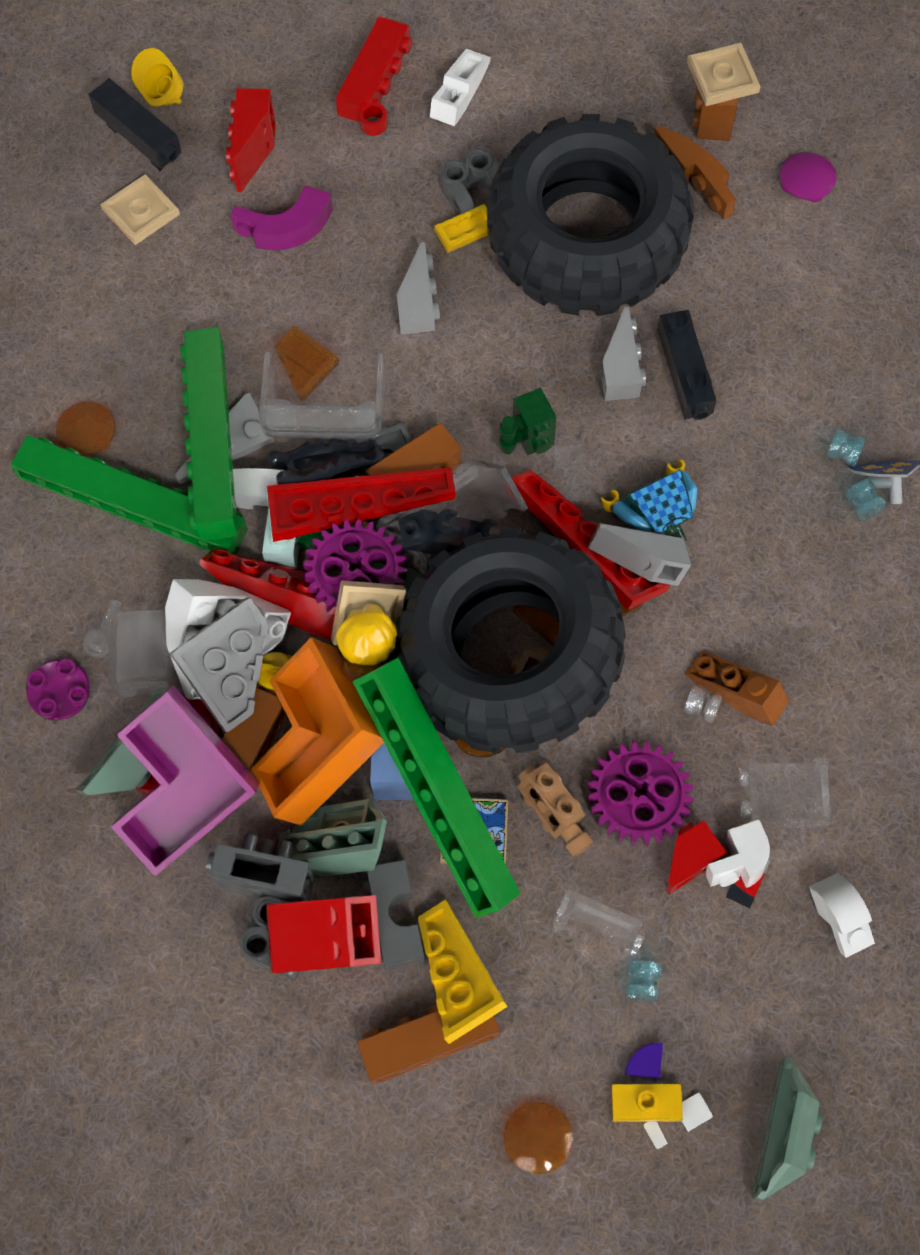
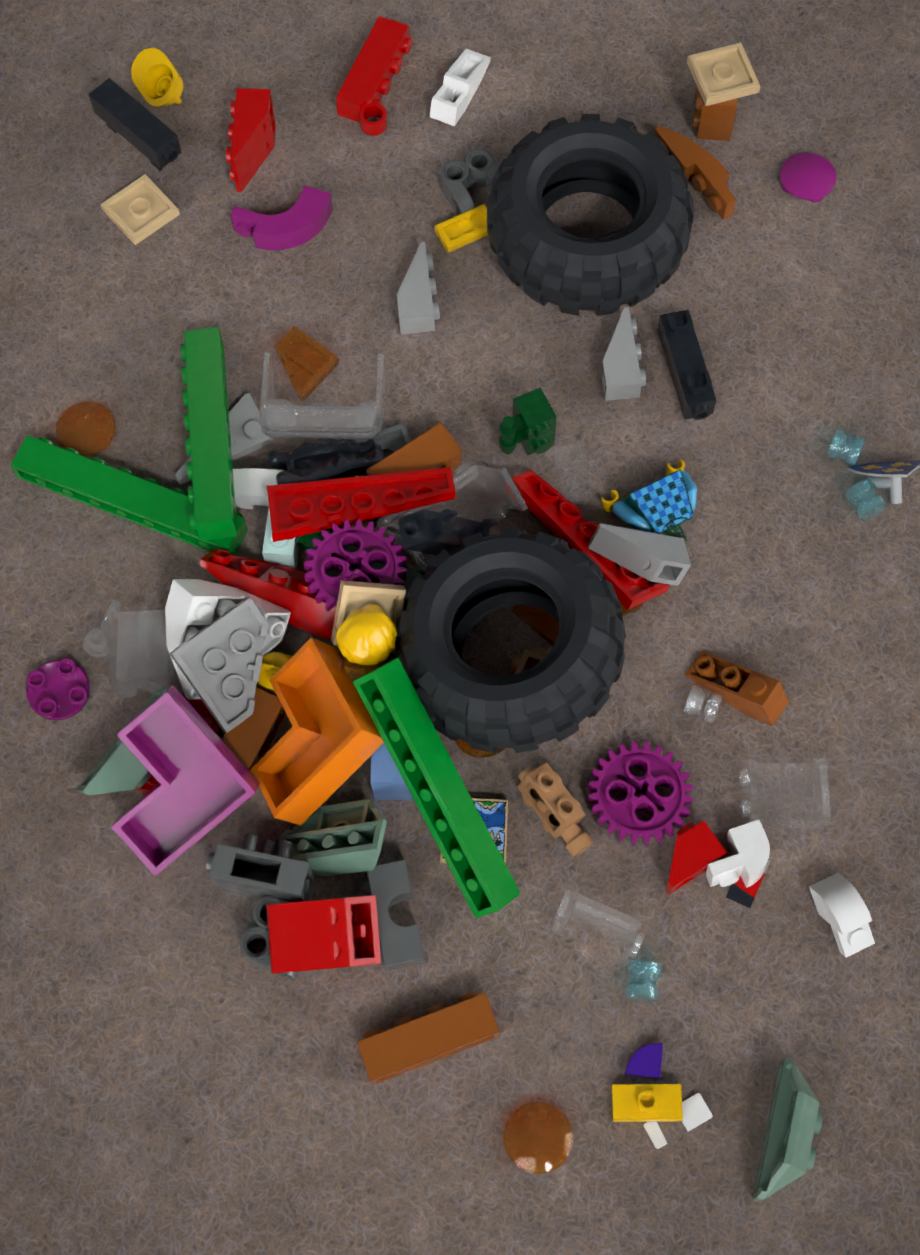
yellow wing [418,899,508,1044] -> none

